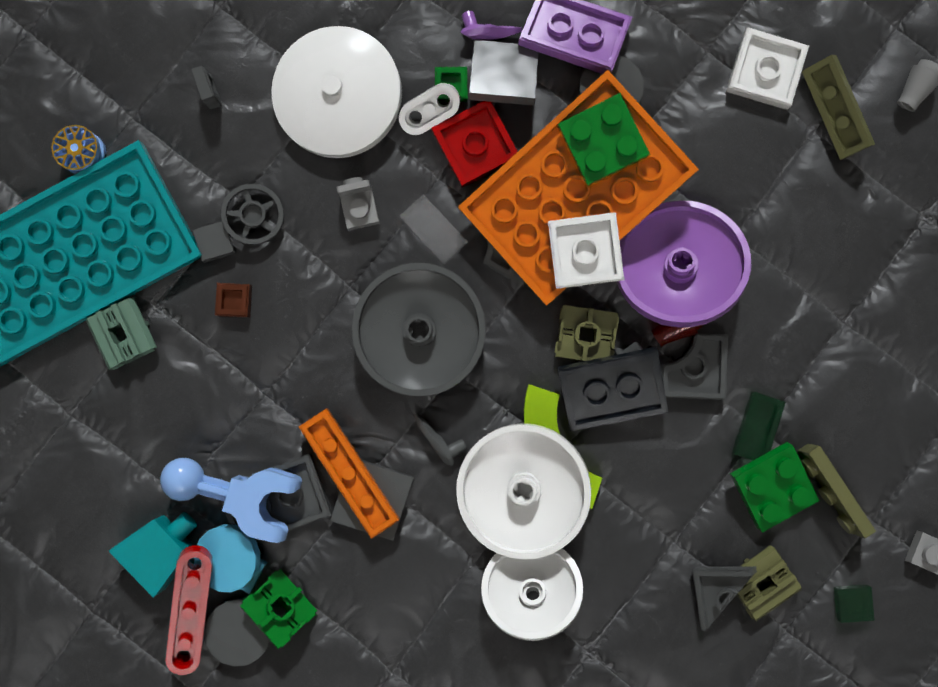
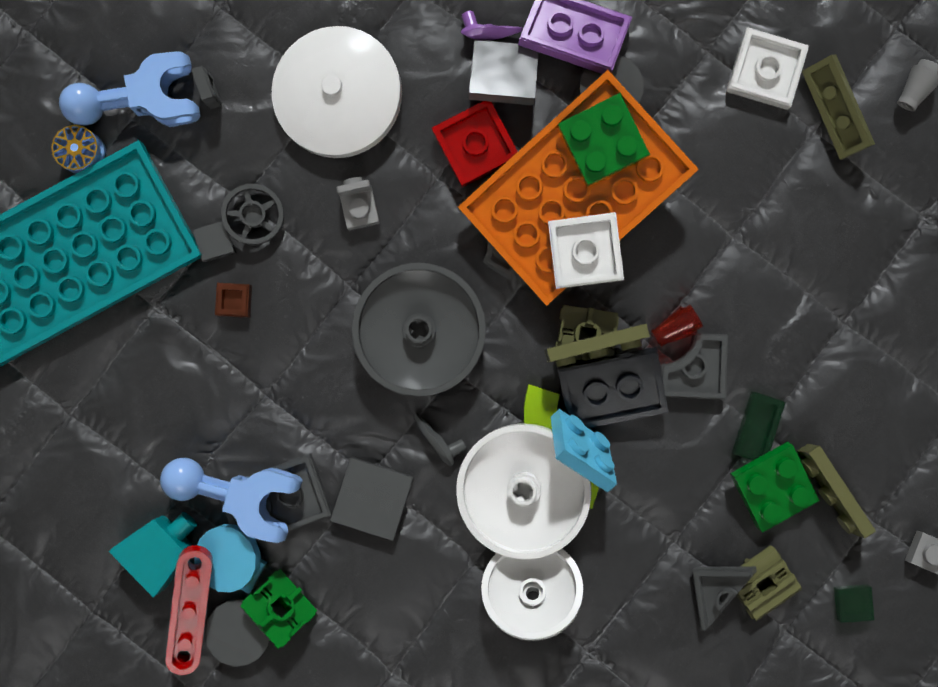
sand green piece [86,297,158,370] -> none
orange tile [299,408,400,539] -> none
white plate [399,83,460,135] -> none
clear tile [400,194,468,265] -> none
green tile [435,67,468,102] -> none
medium lavender dish [617,201,751,327] -> none
none -> light blue piece [59,51,200,127]
none -> olive plate [544,324,650,367]
none -> medium azure plate [550,409,617,492]

